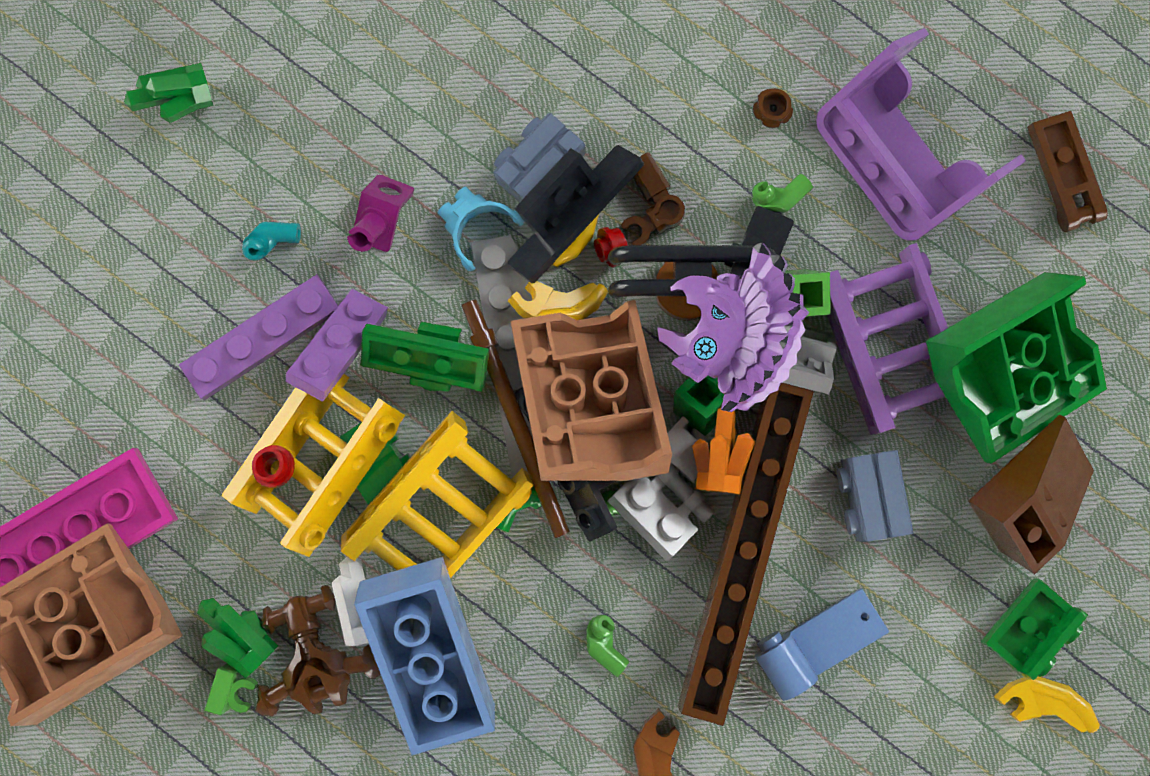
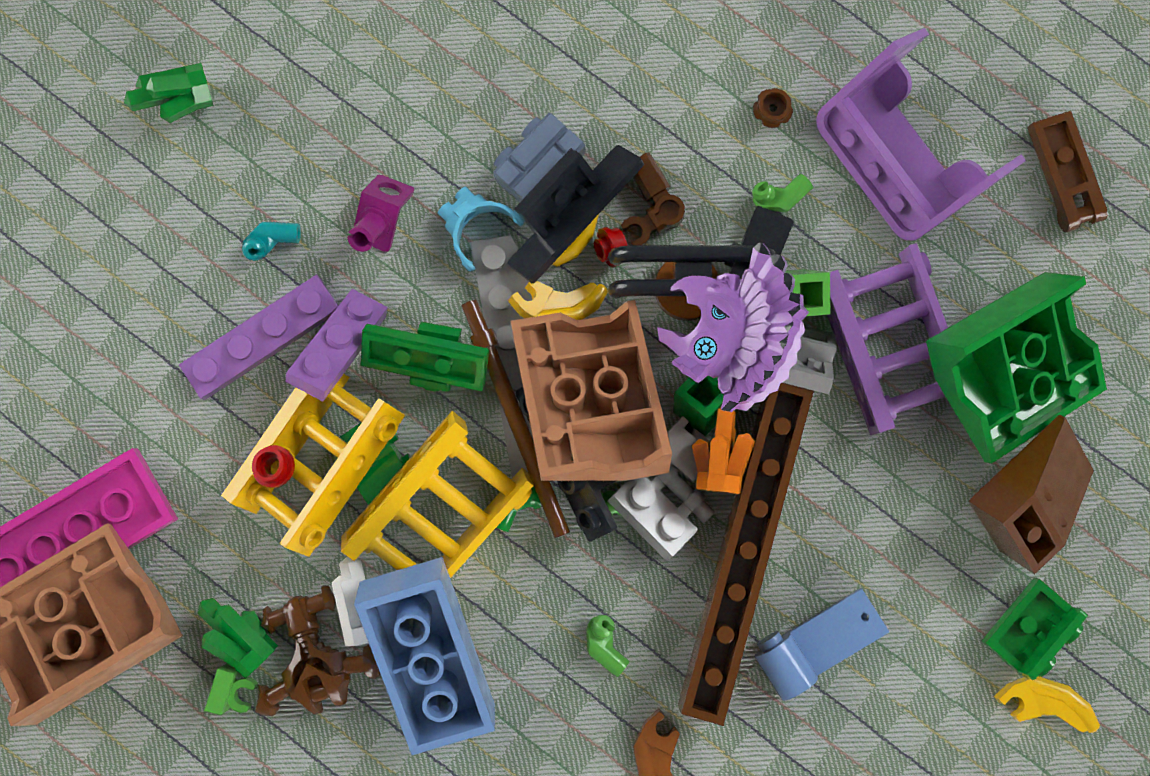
sand blue brick [837,450,914,542] -> none

